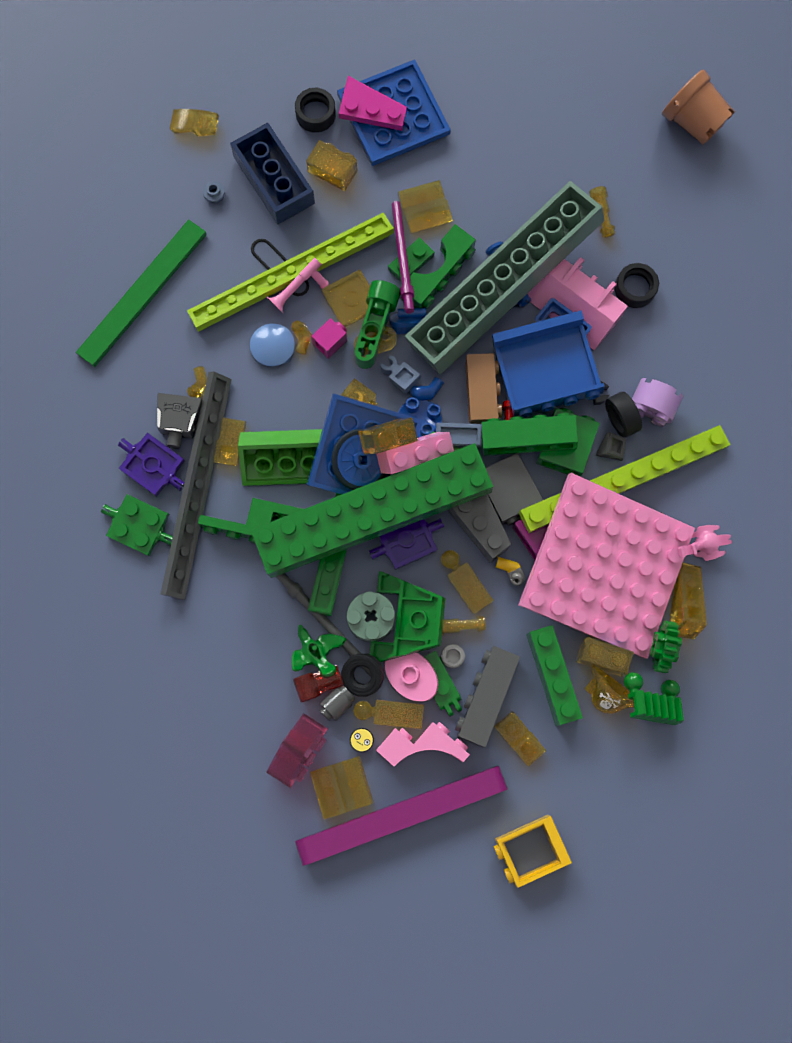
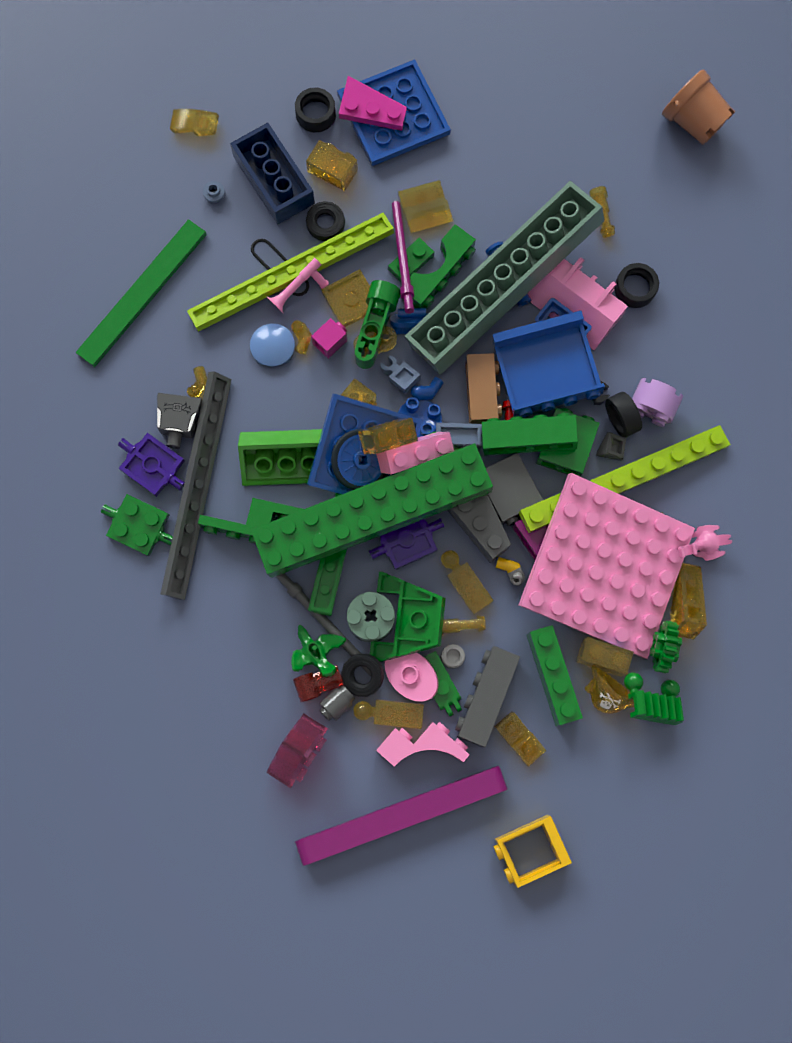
clear yellow slope [214,417,246,466] -> none
clear yellow slope [310,756,374,819] -> none
light yellow tile [350,728,374,752] -> none
none -> black tyre [306,201,345,241]

